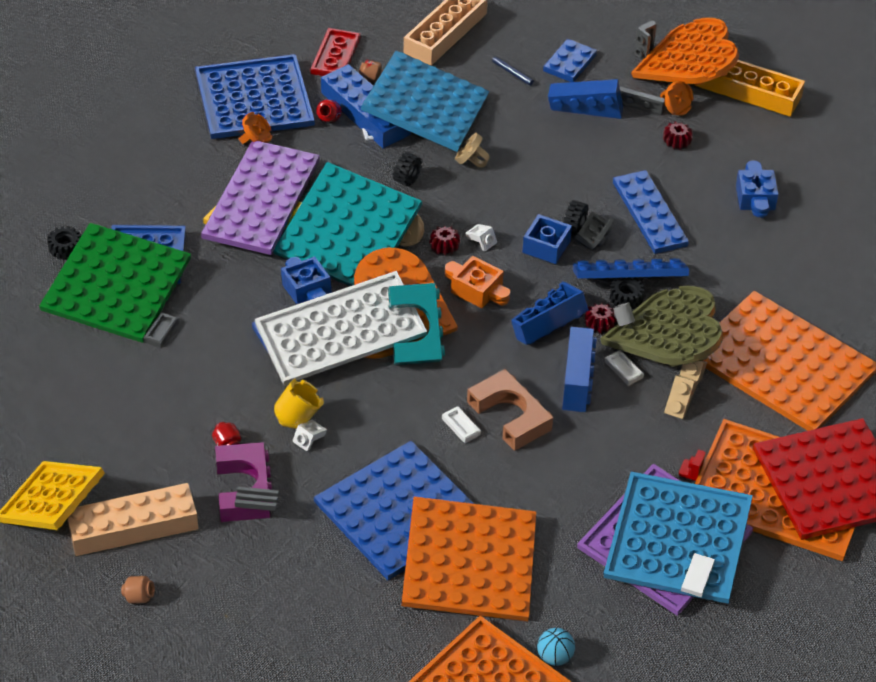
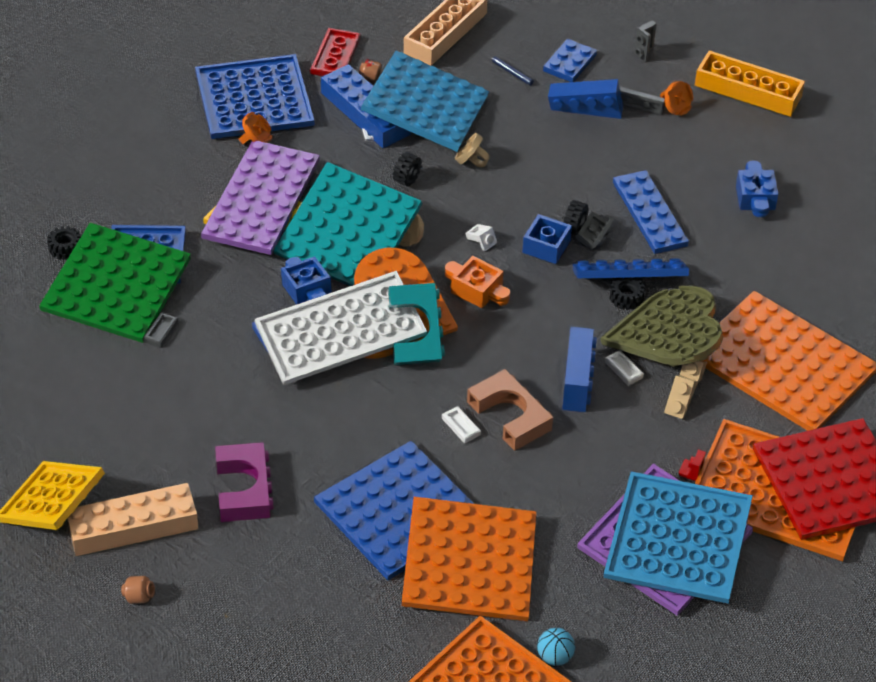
red head [212,422,242,446] -> none
dark grey tile [235,486,279,511] -> none
yellow cylinder [274,379,324,429] -> none
white bracket [293,420,327,451] -> none
red head [316,99,342,122] -> none
dark red gear [429,225,461,255] -> none
blue wedge [511,281,589,345] -> none
dark red gear [585,302,617,333] -> none
light grey axle [613,303,635,326] -> none
orange plate [631,18,739,85] -> none
dark red gear [663,121,693,150] -> none
white tile [681,553,715,597] -> none

